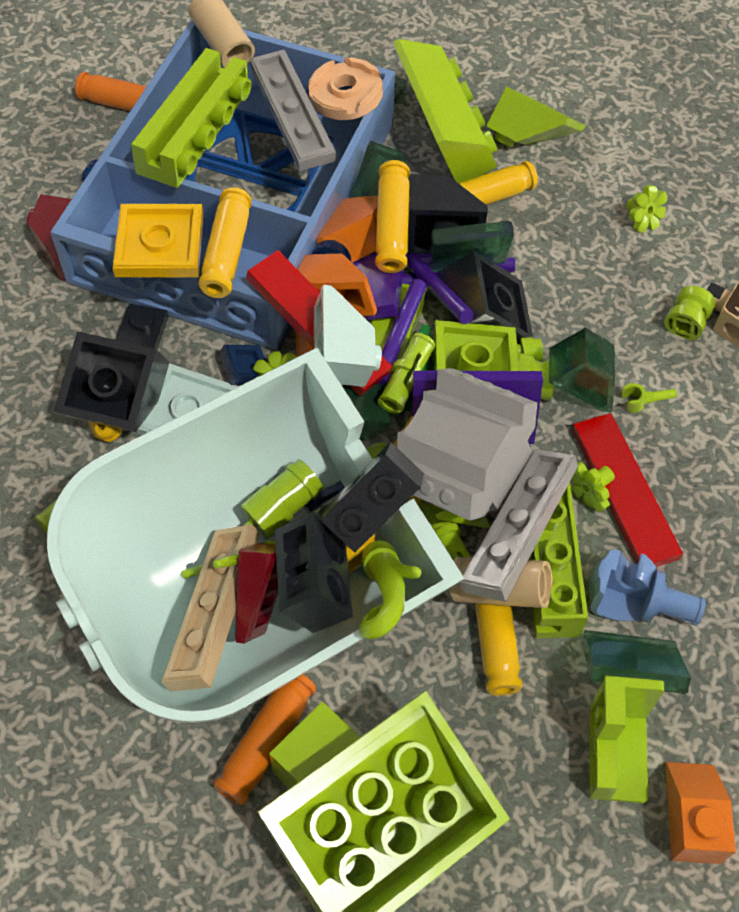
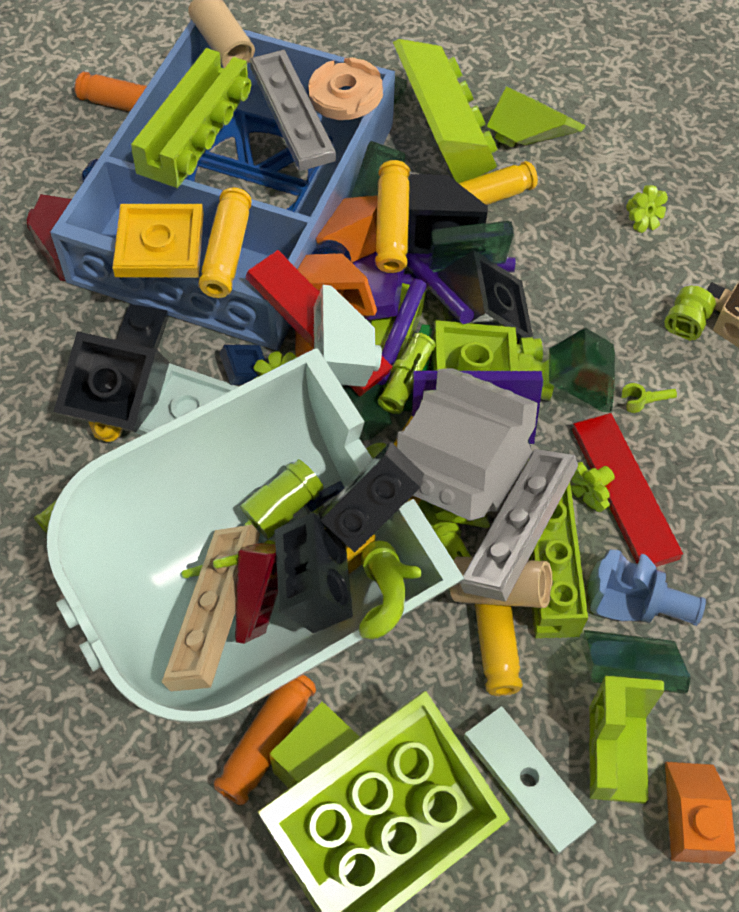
none -> light aqua tile [464,706,596,856]

